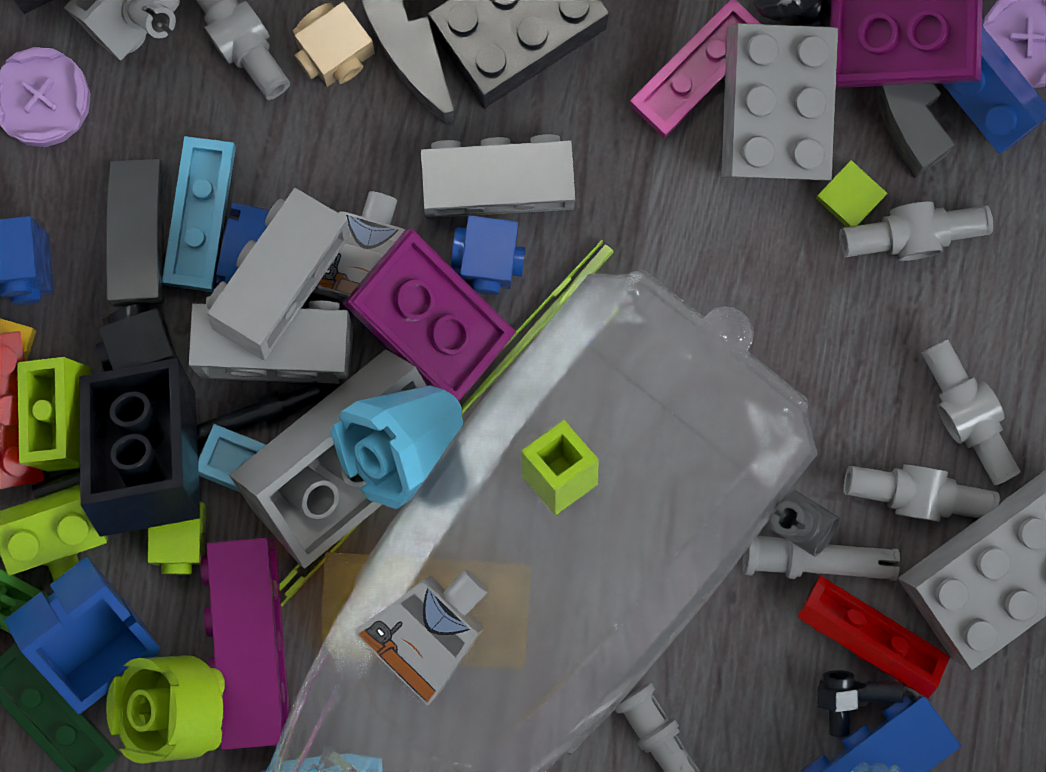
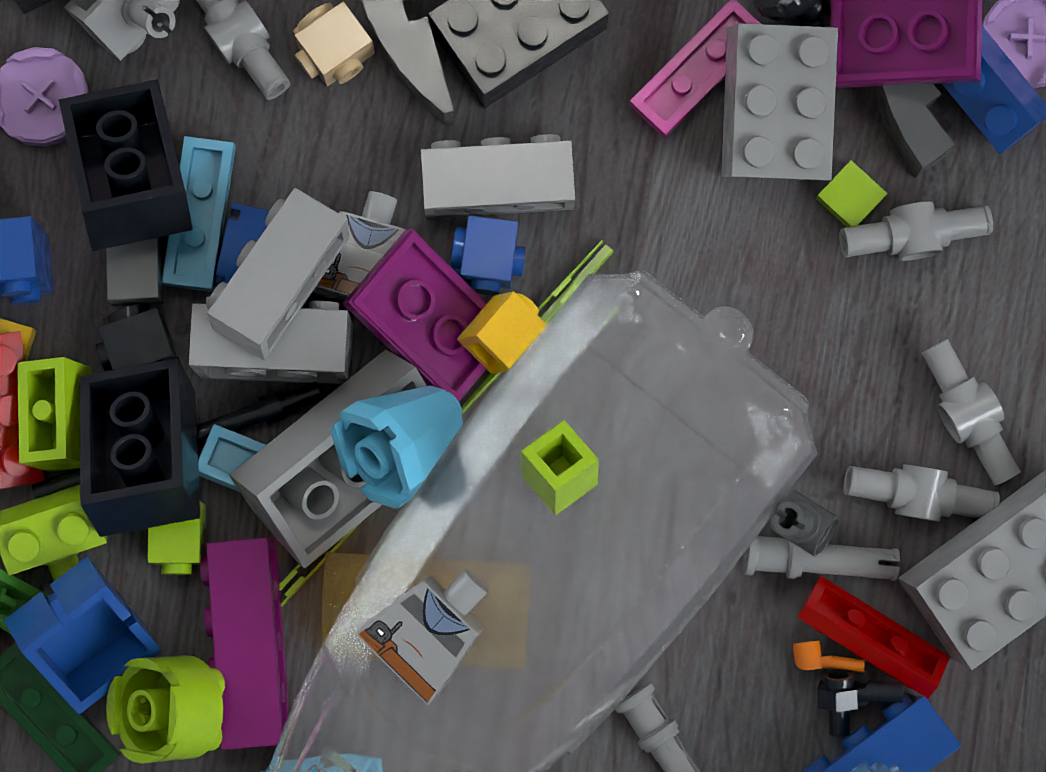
none -> black brick [58,79,193,251]
none -> yellow brick [457,291,549,374]
none -> orange hand [793,641,865,672]

